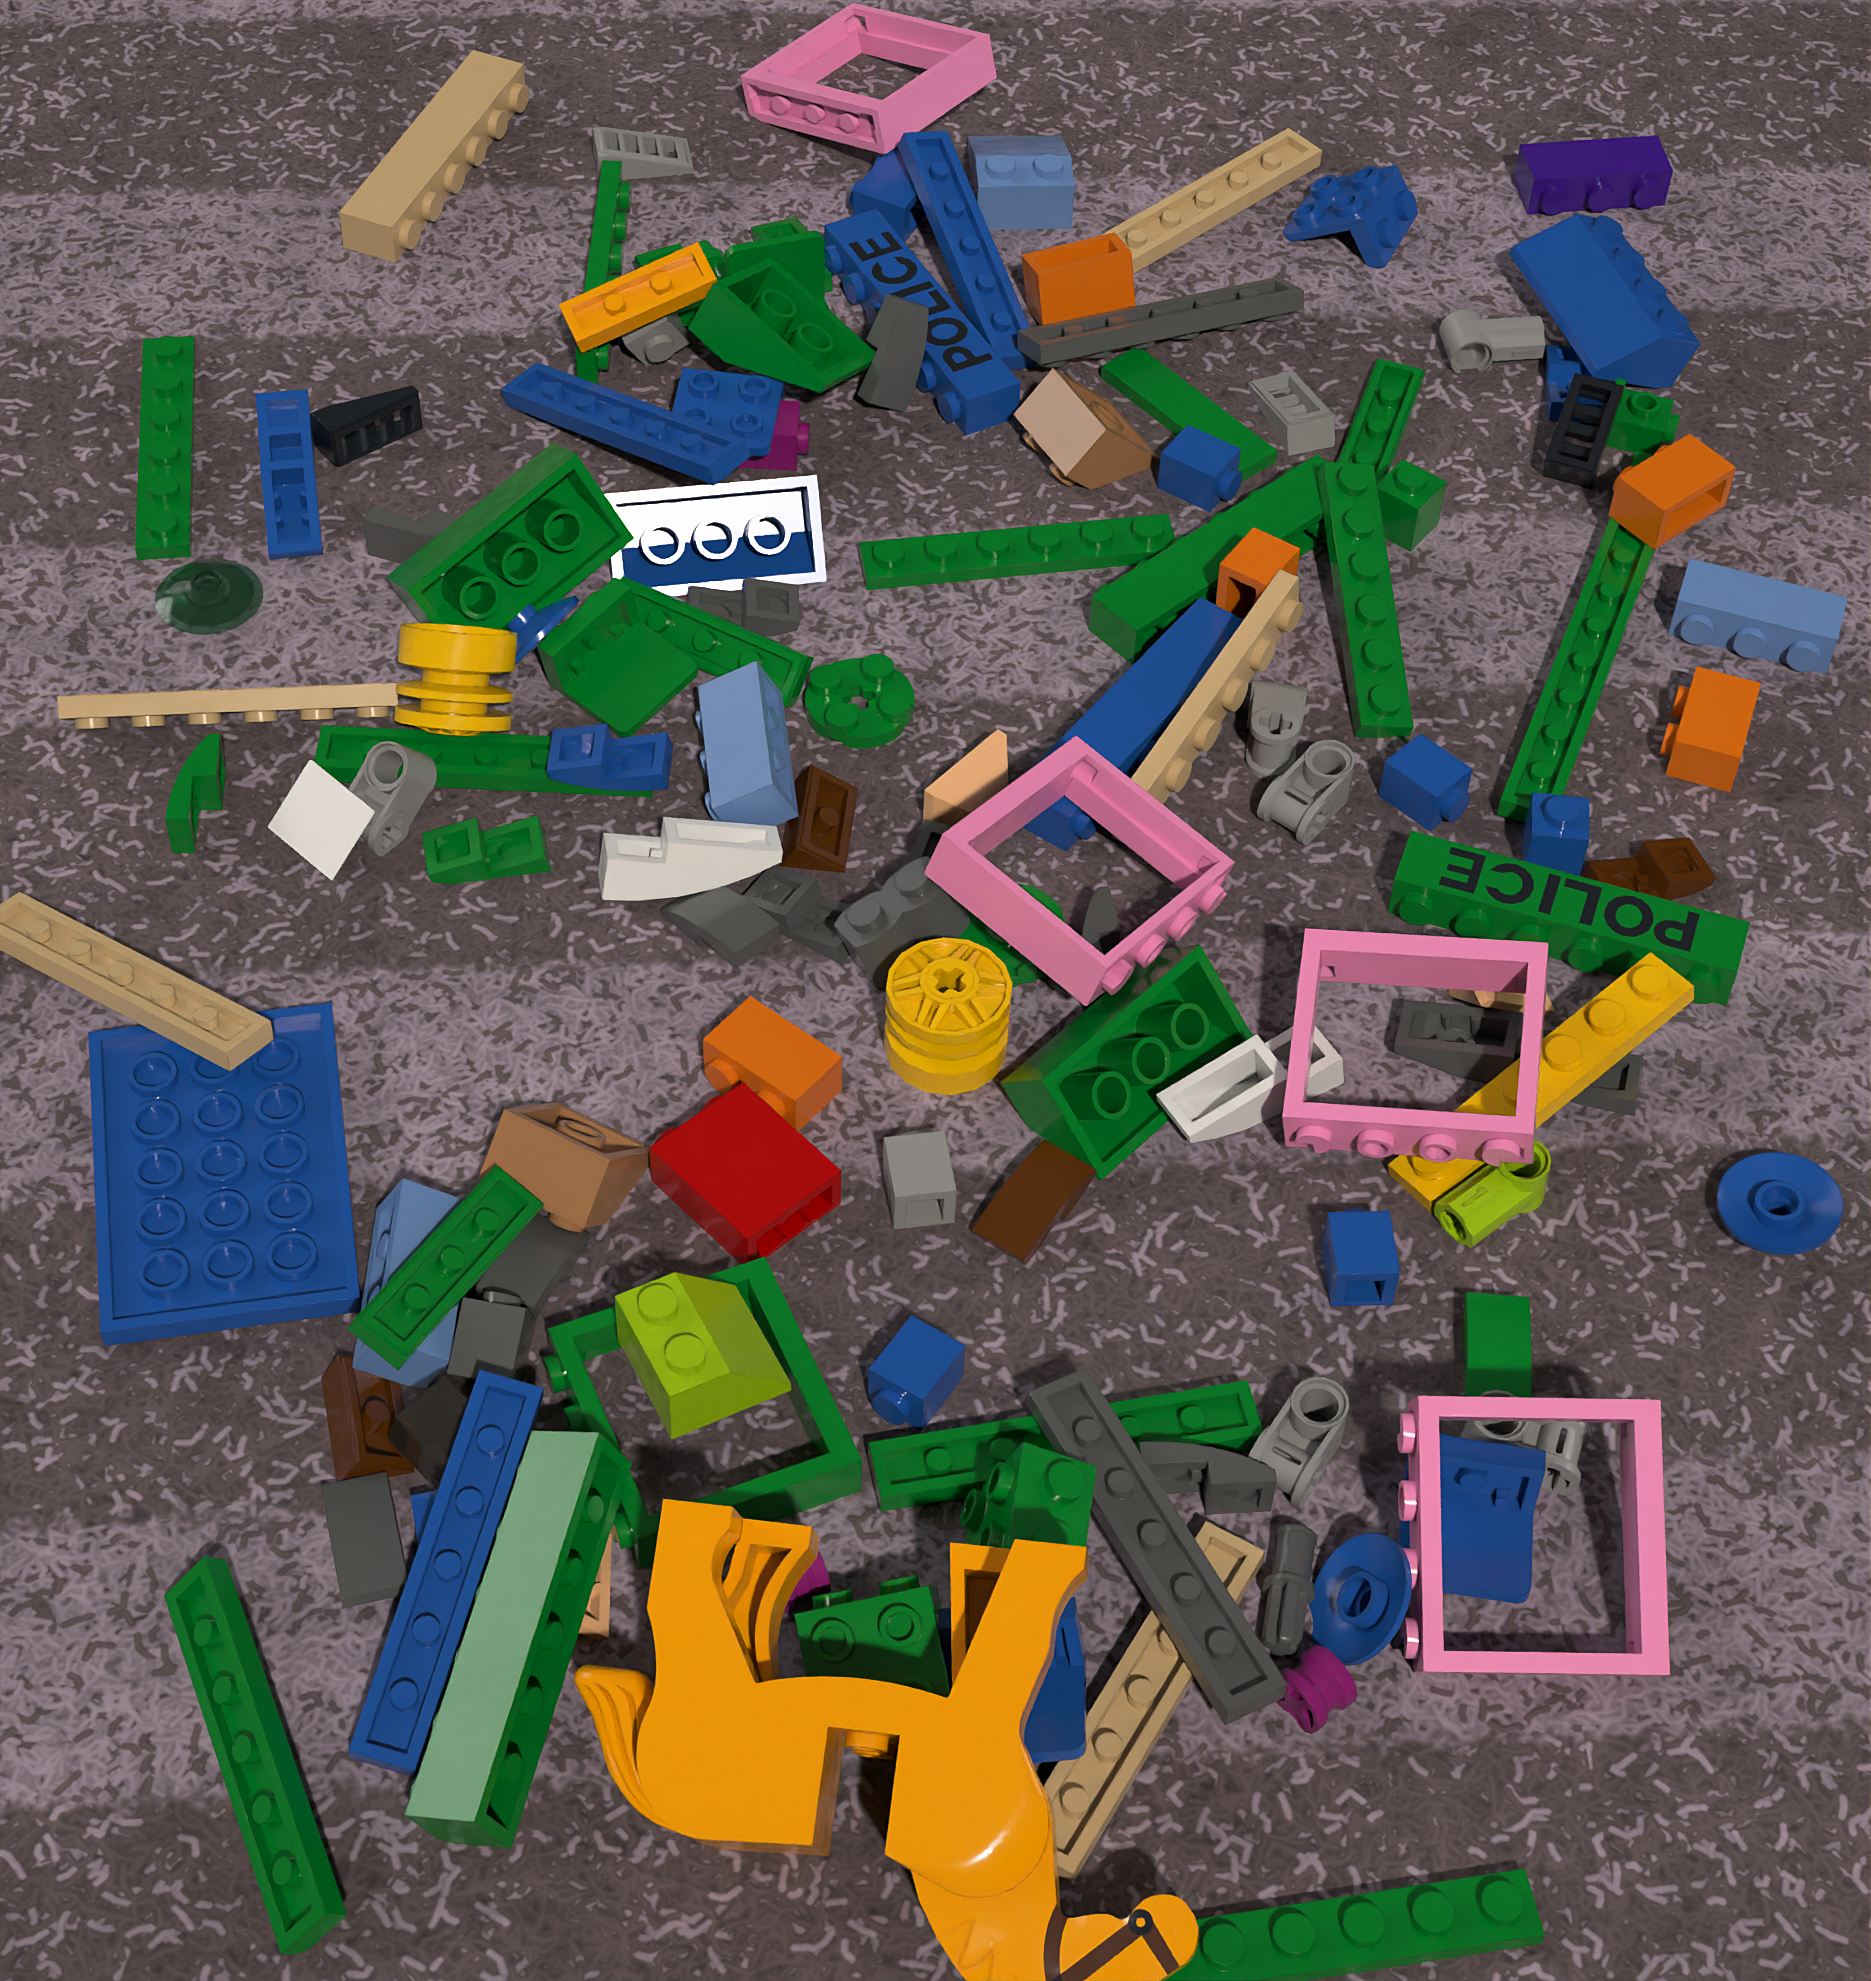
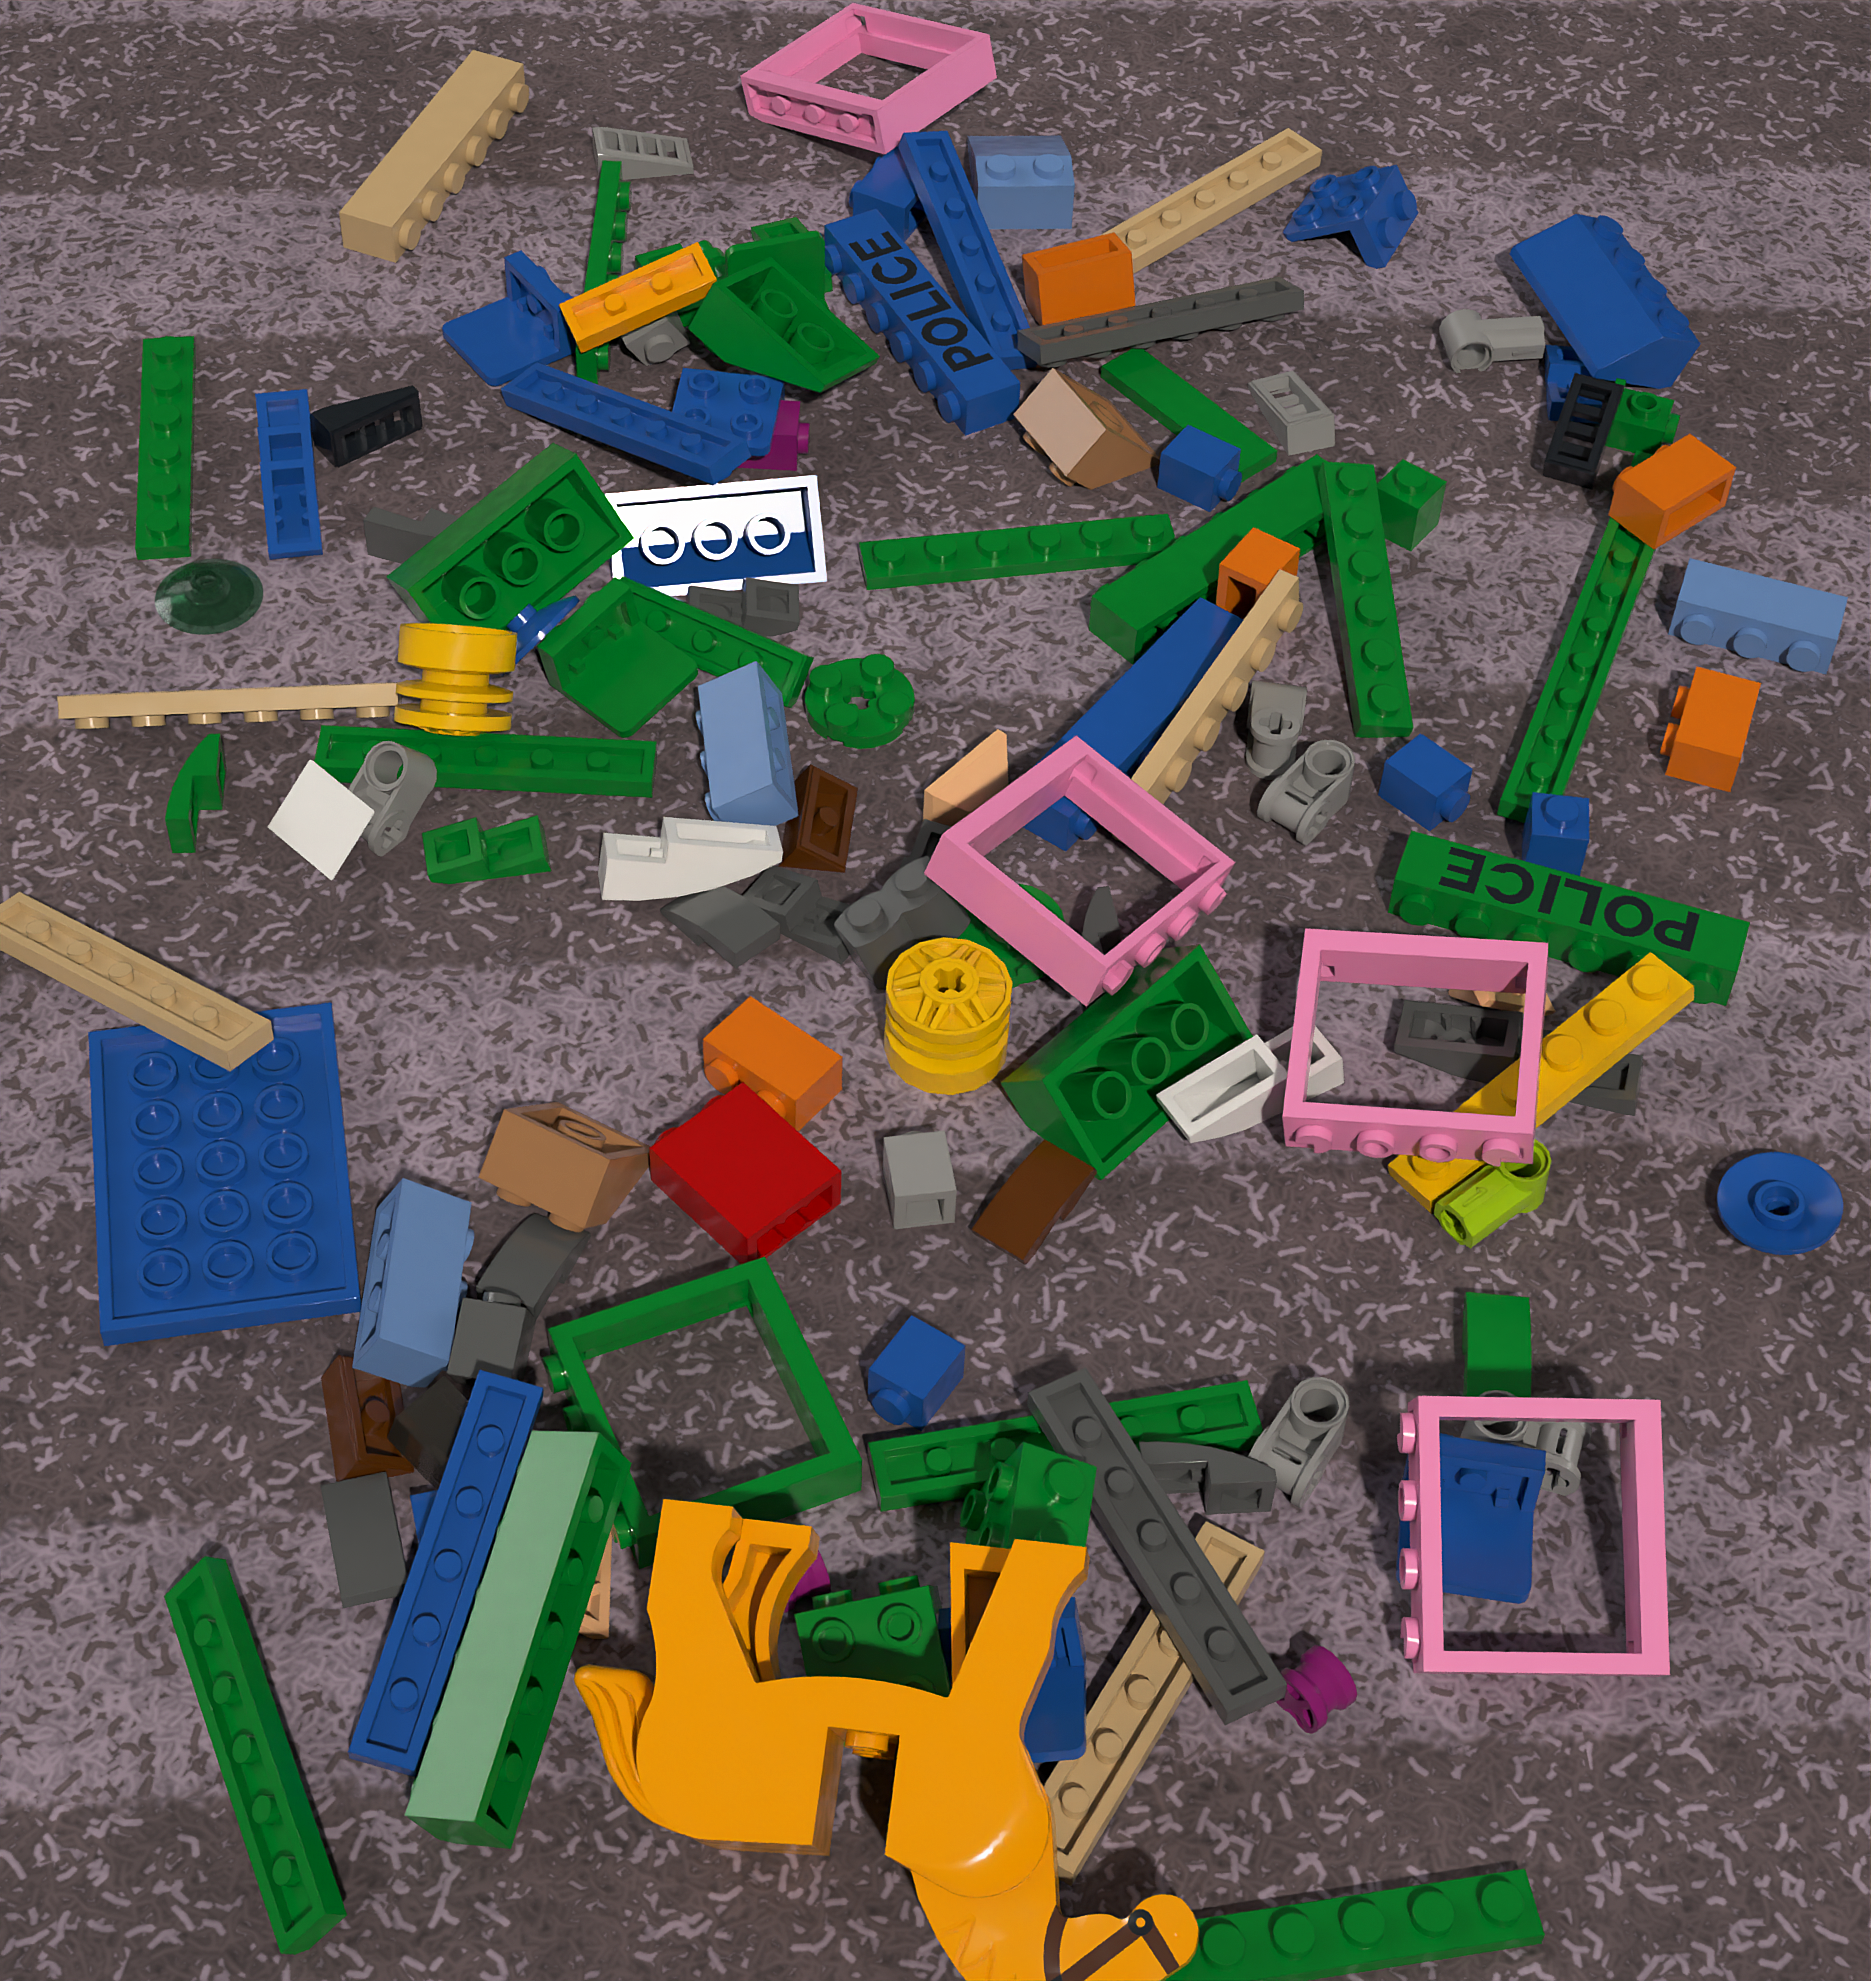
green tile [347,1165,545,1371] -> none
blue slope [546,723,673,791] -> none
lime slope [615,1272,791,1440] -> none
dark grey slope [857,293,929,412] -> none
dark grey axle [1261,1524,1318,1657] -> none
blue dish [1309,1533,1412,1666] -> none
blue brick [1321,1209,1400,1306] -> none
green tile [1337,358,1426,483] -> none
dark purple brick [1513,135,1673,215] -> none
reddish brown slope [1580,837,1716,901] -> none
none -> blue bracket [442,250,576,386]

